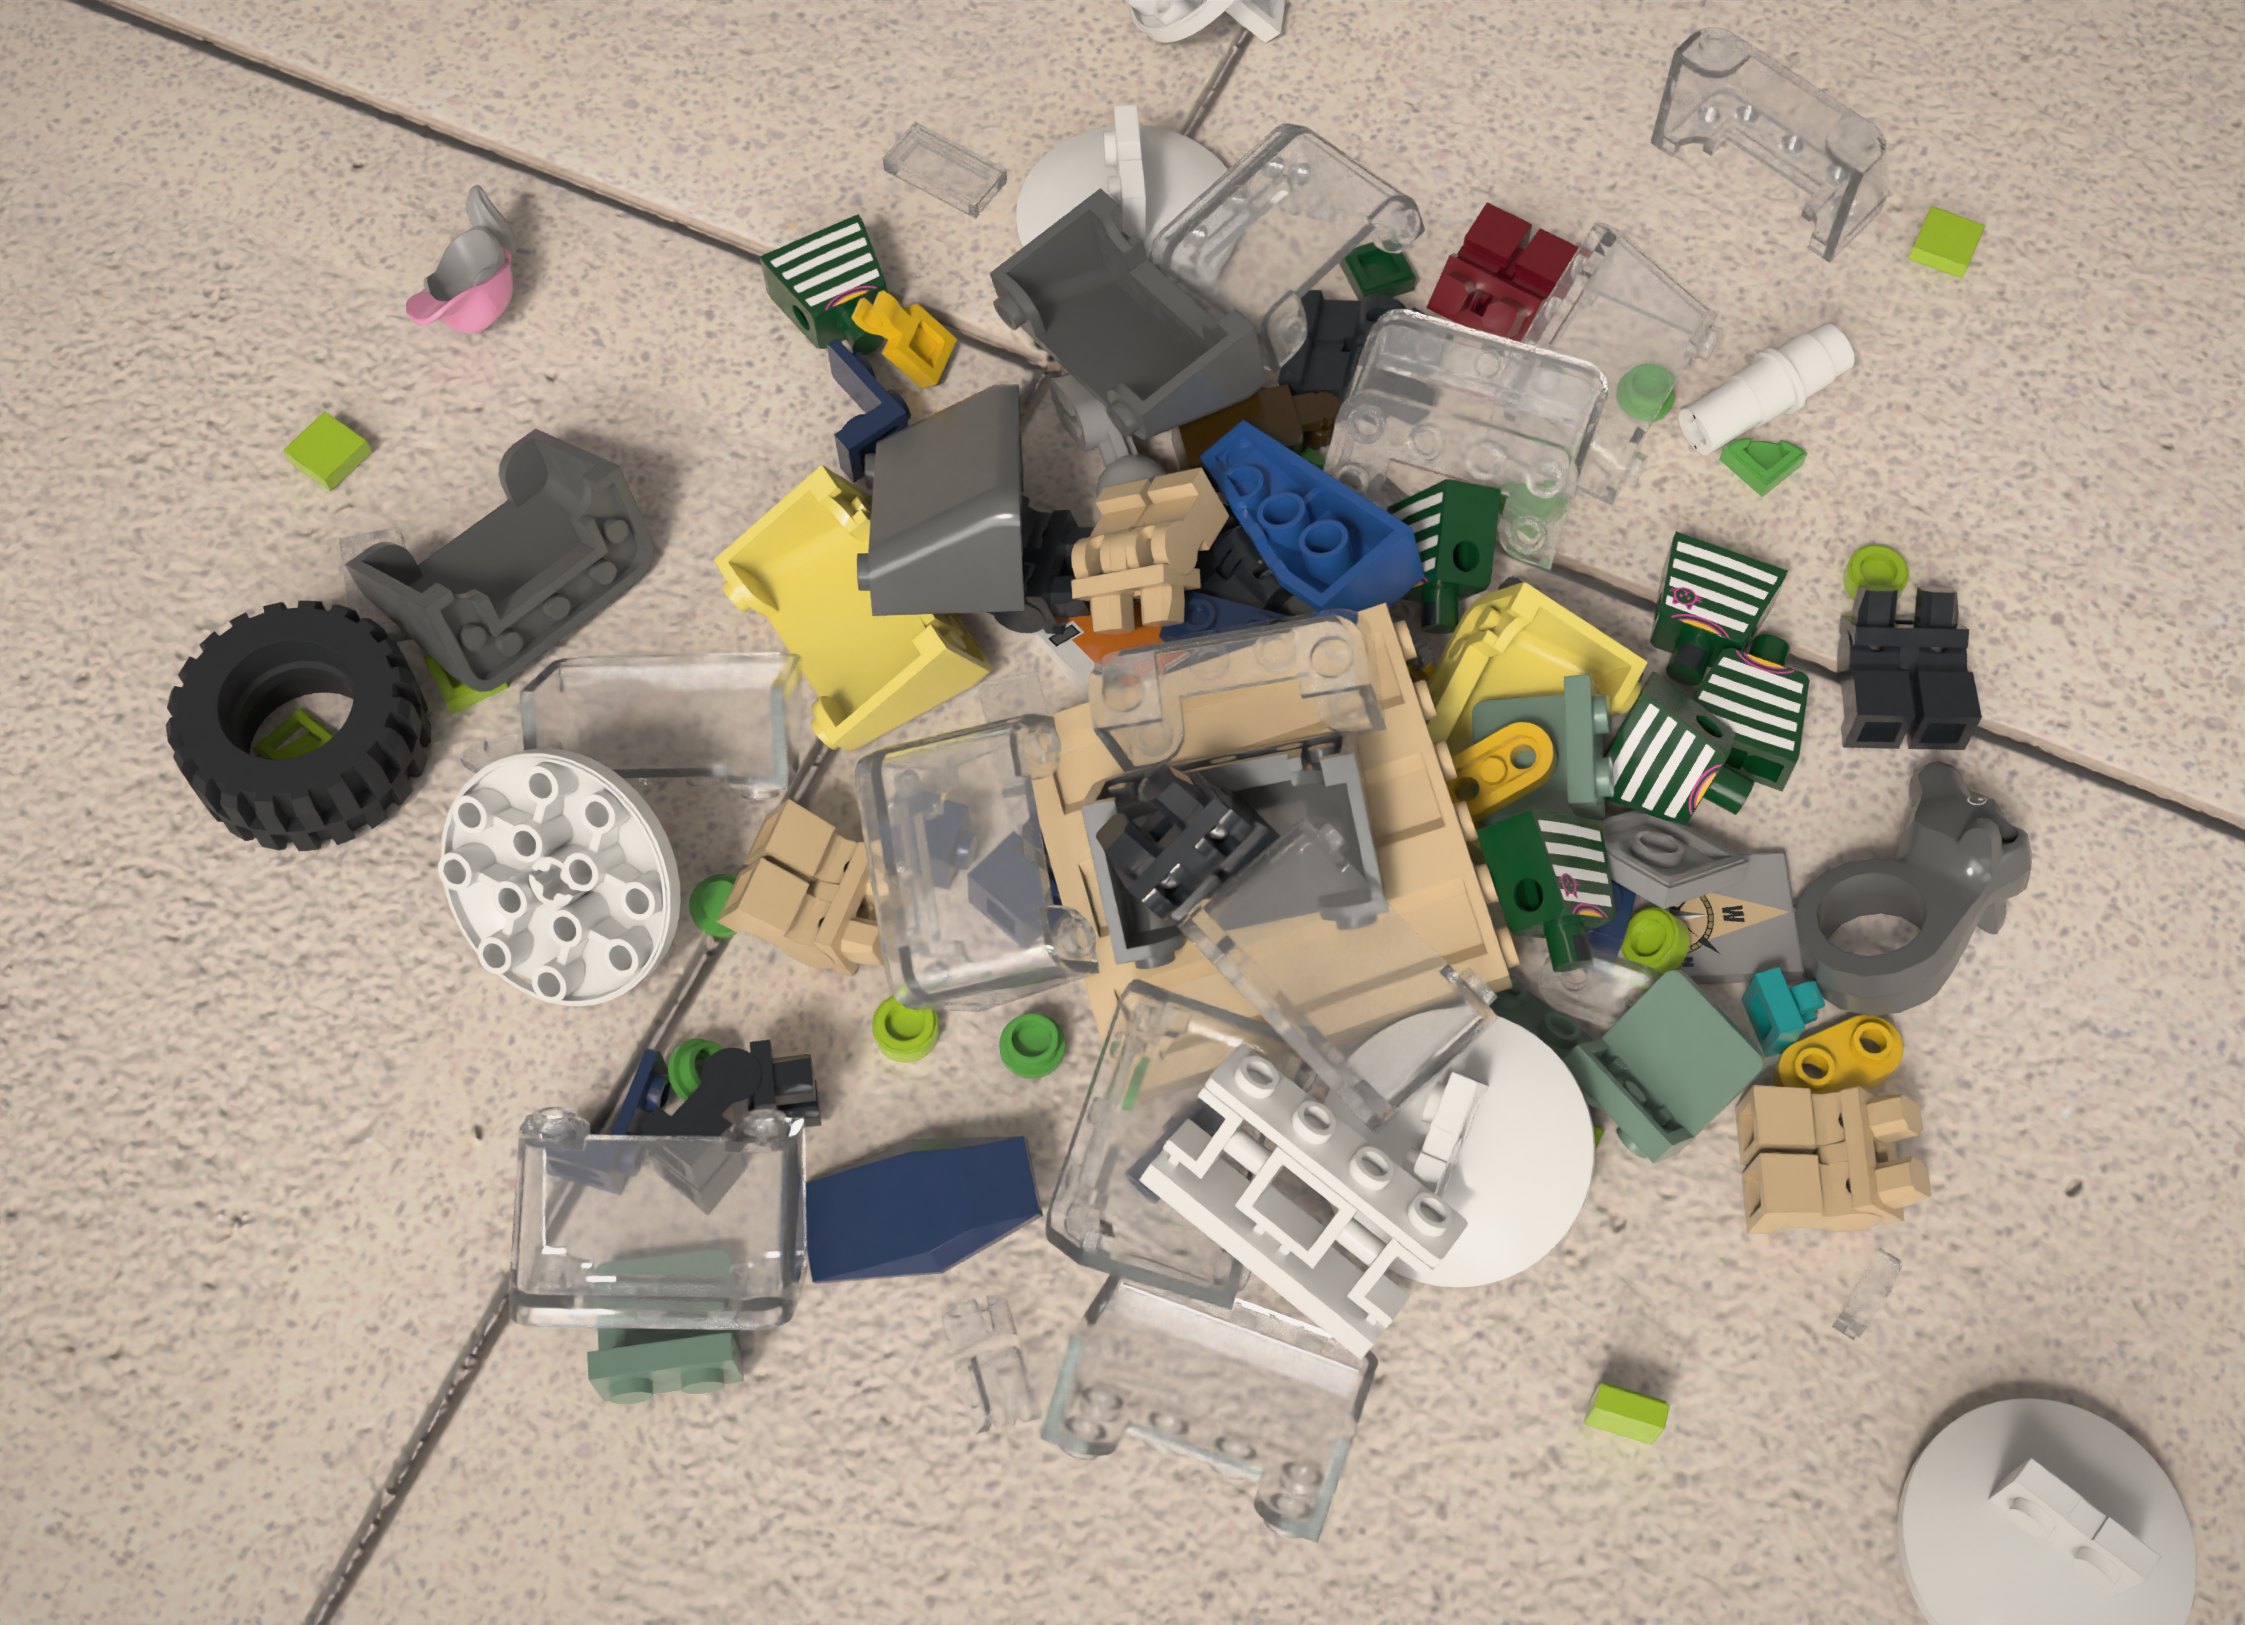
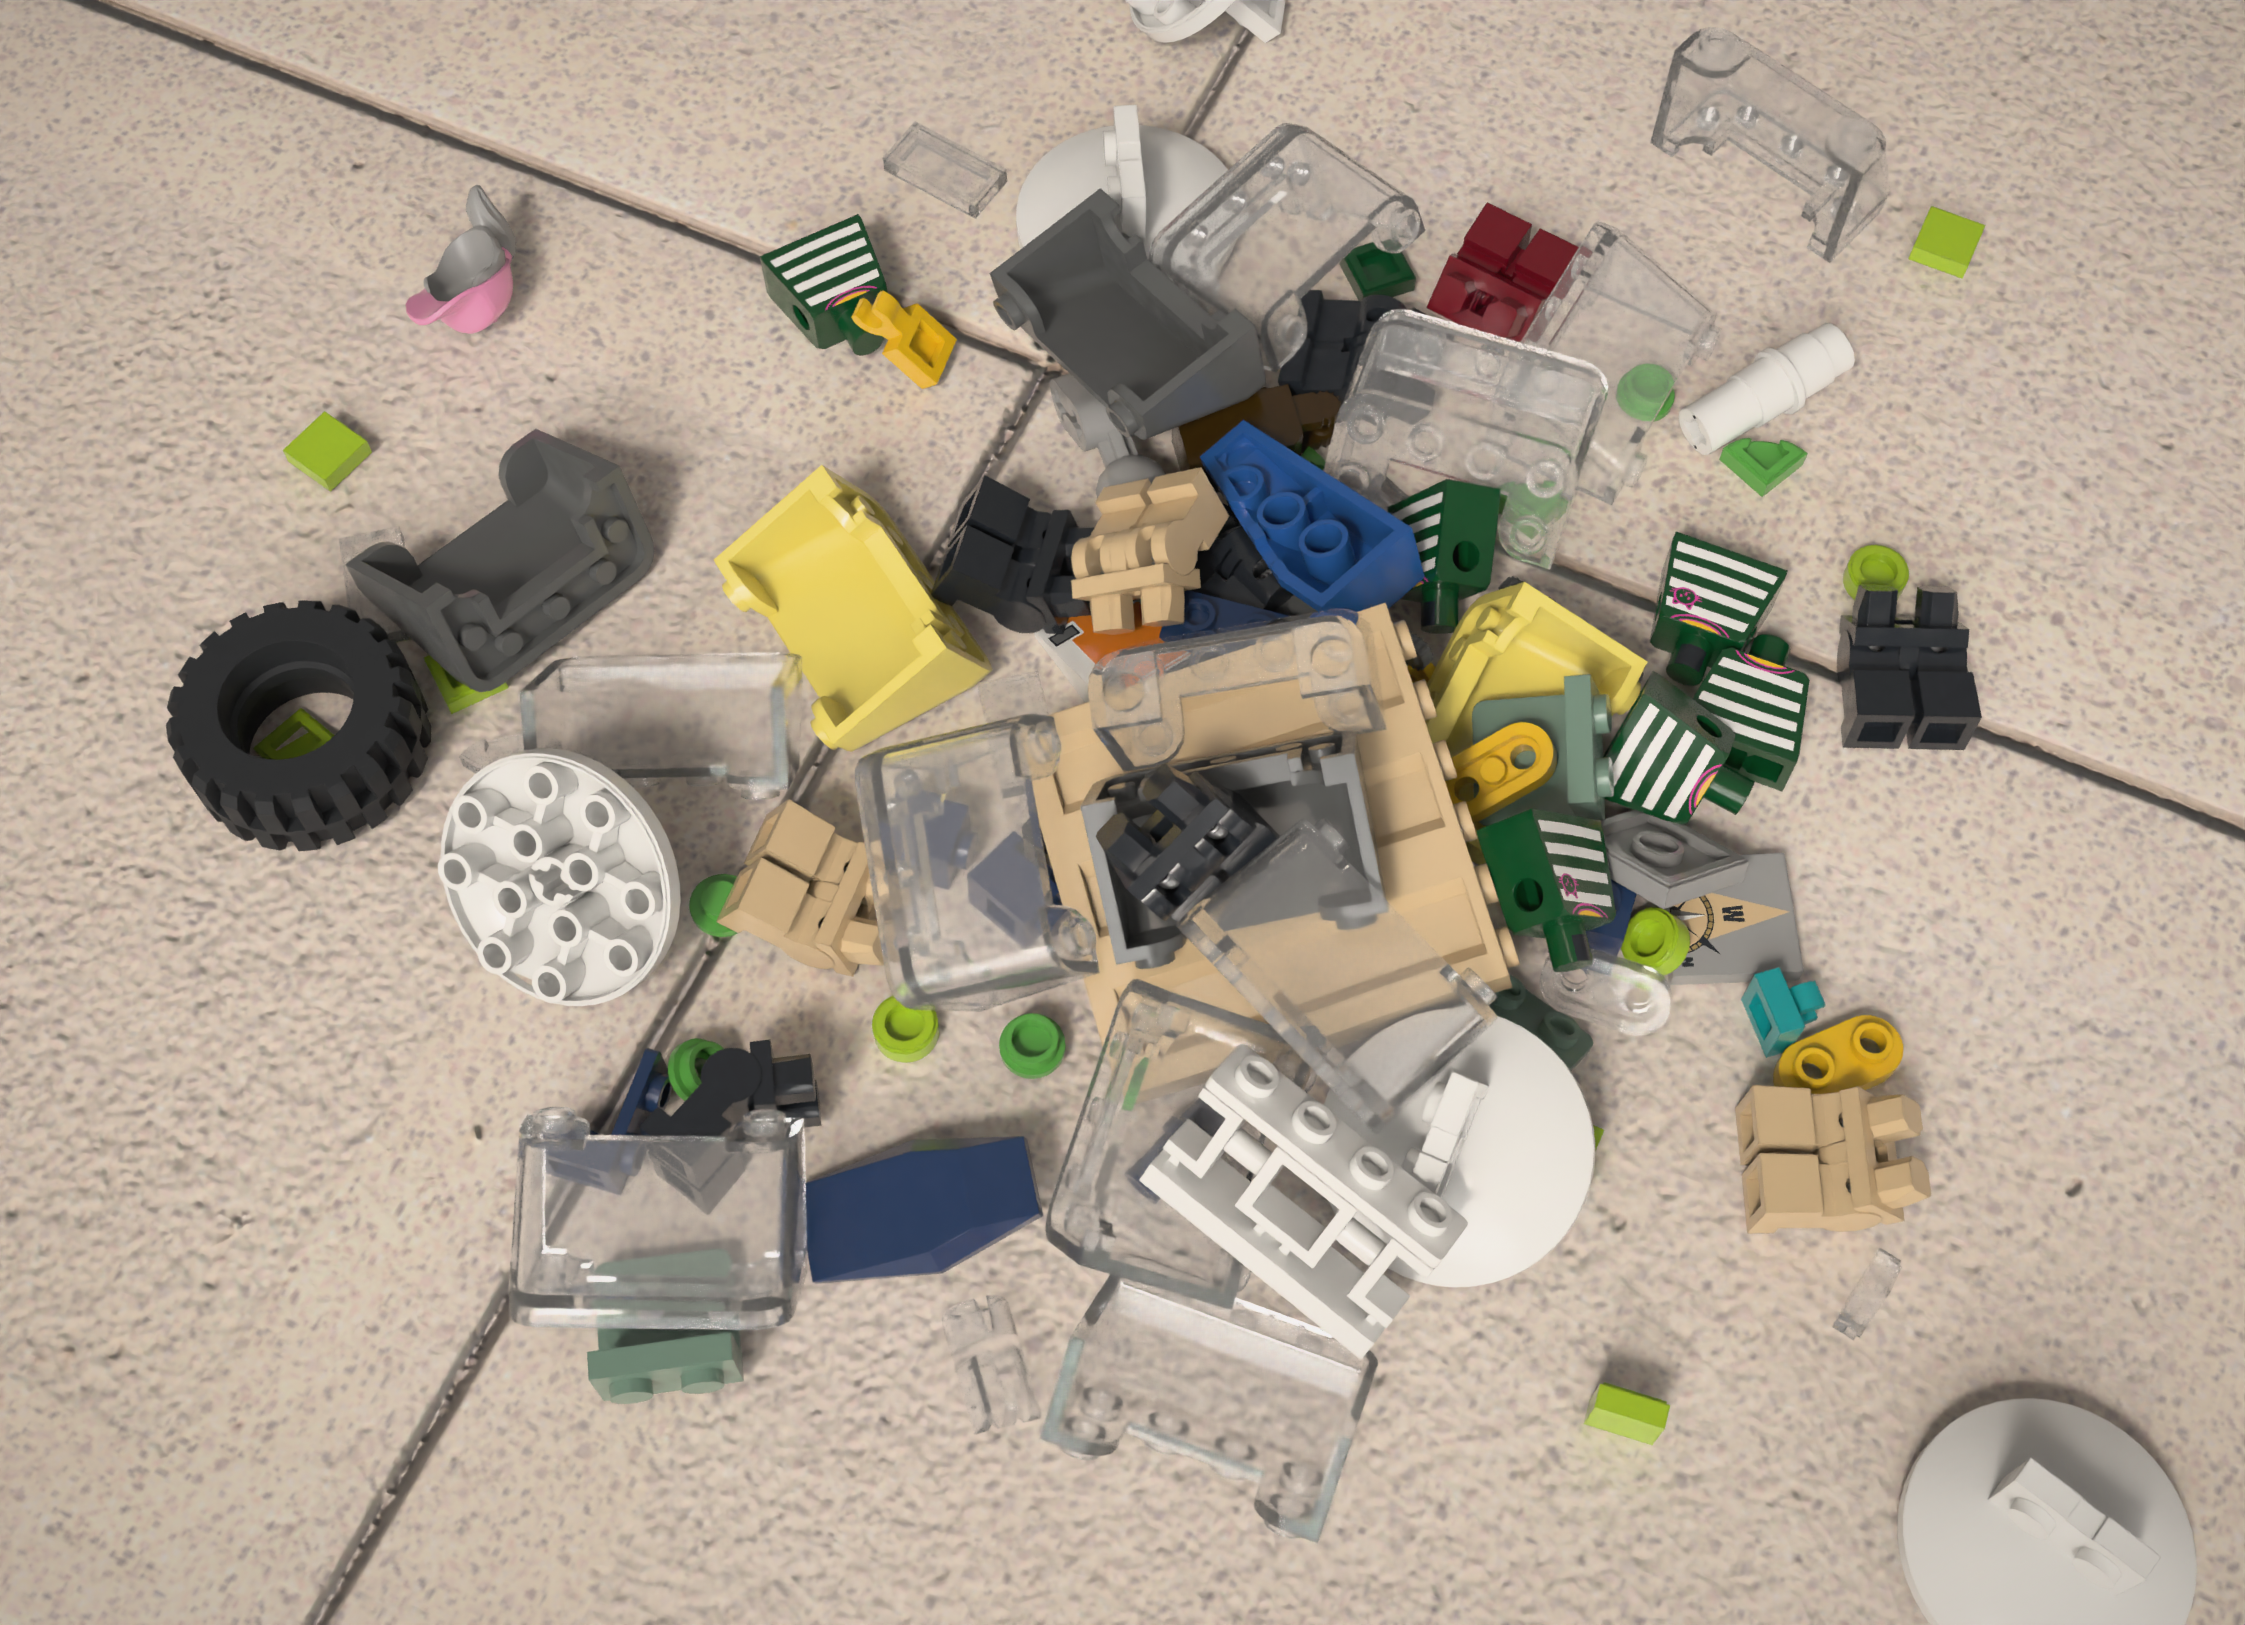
dark blue bracket [827,338,911,483] -> none
dark grey windscreen [857,384,1024,616] -> none
sand green bracket [1563,969,1766,1164] -> none
dark grey animal [1793,761,2032,1016] -> none

